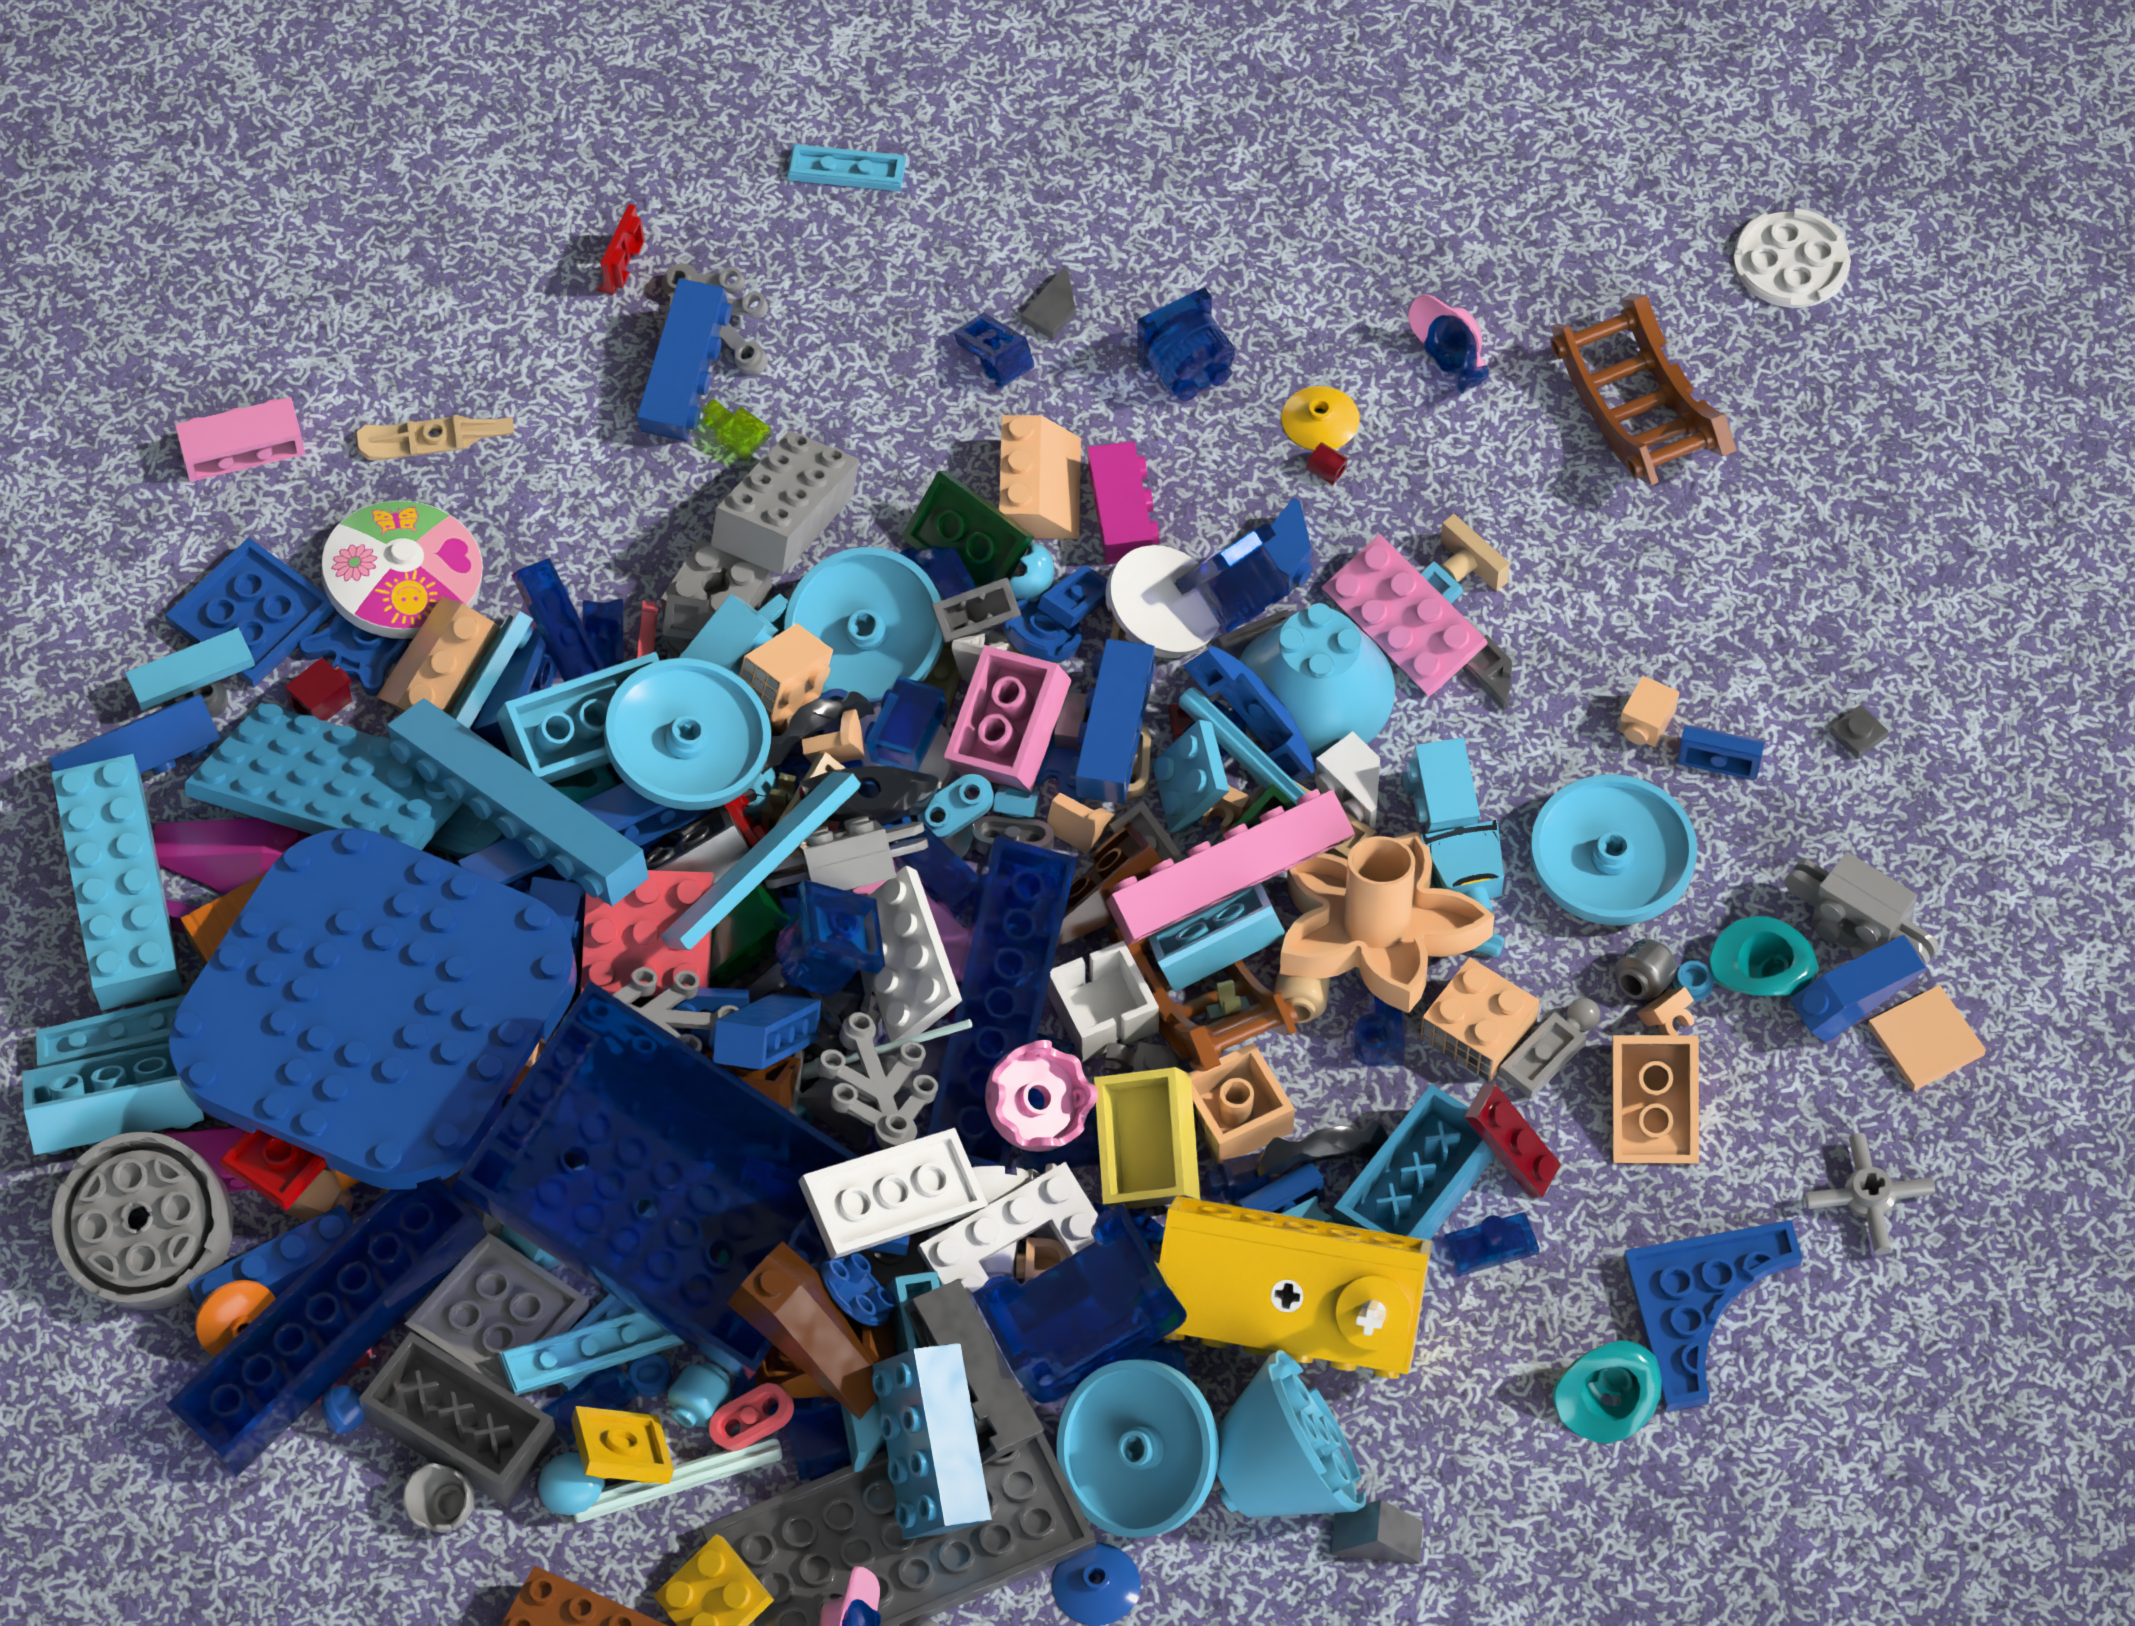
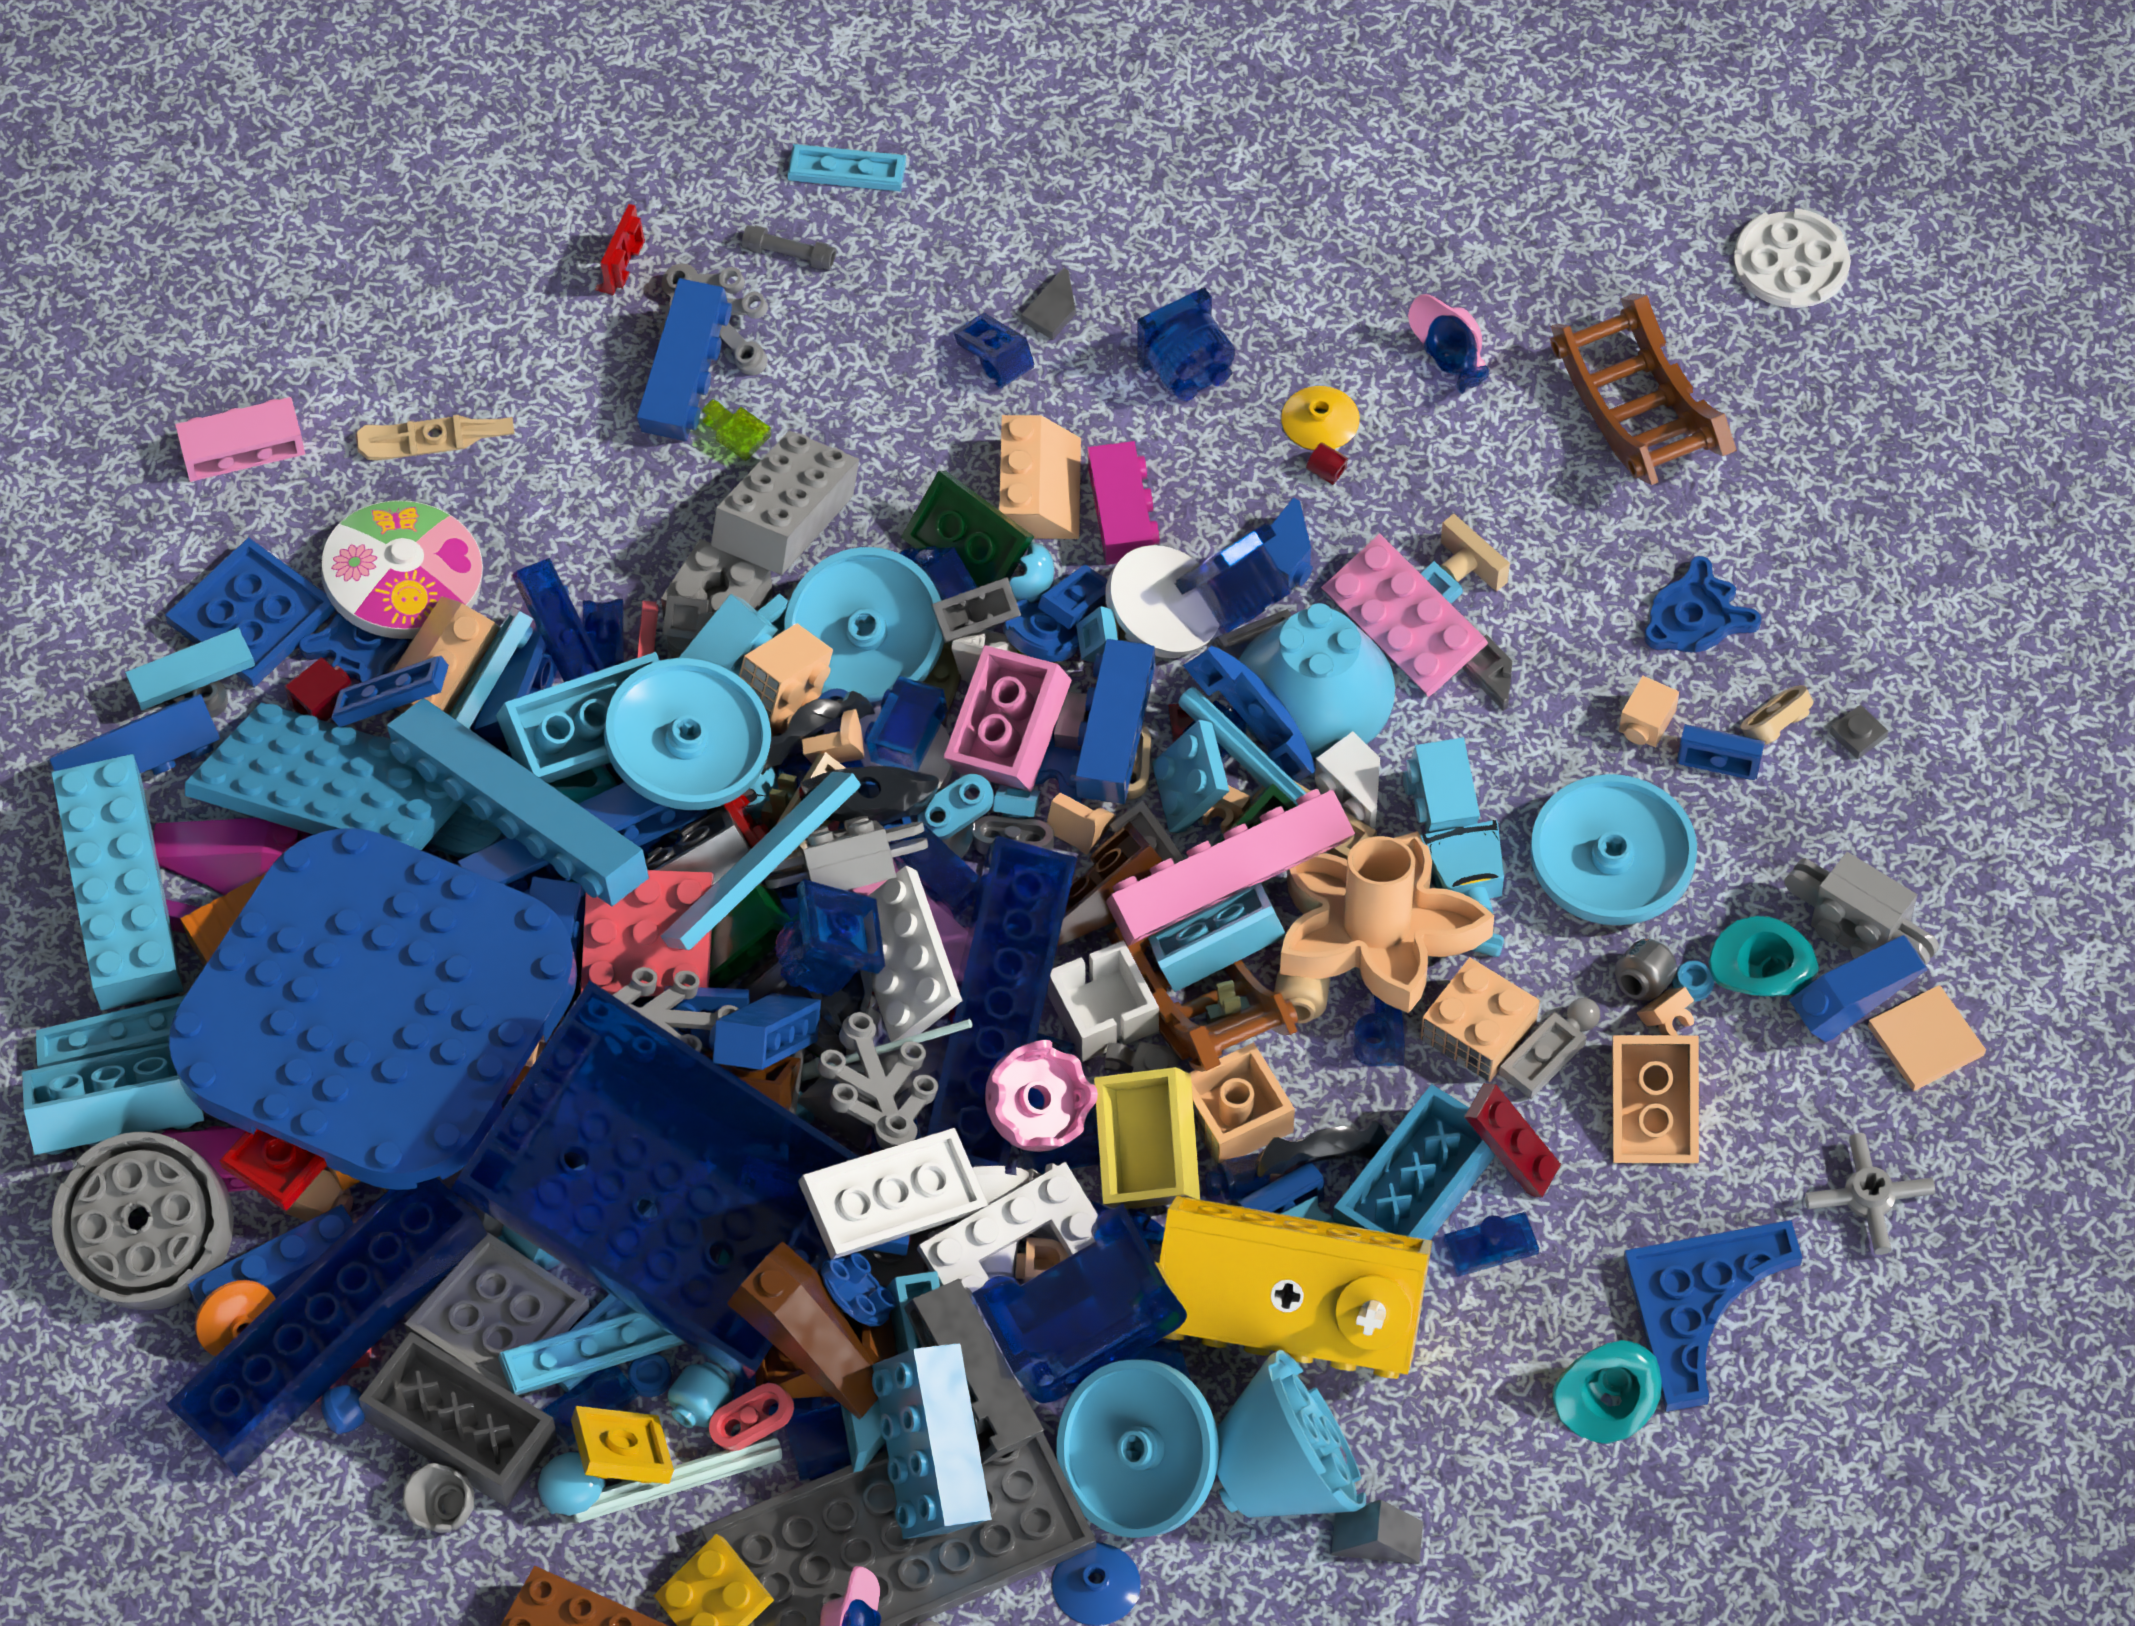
none -> blue tile [332,656,449,728]
none -> flat silver bar [742,225,837,270]
none -> medium azure plate [1076,606,1118,663]
none -> blue tile [1644,556,1761,652]
none -> tan plate [1740,685,1814,745]

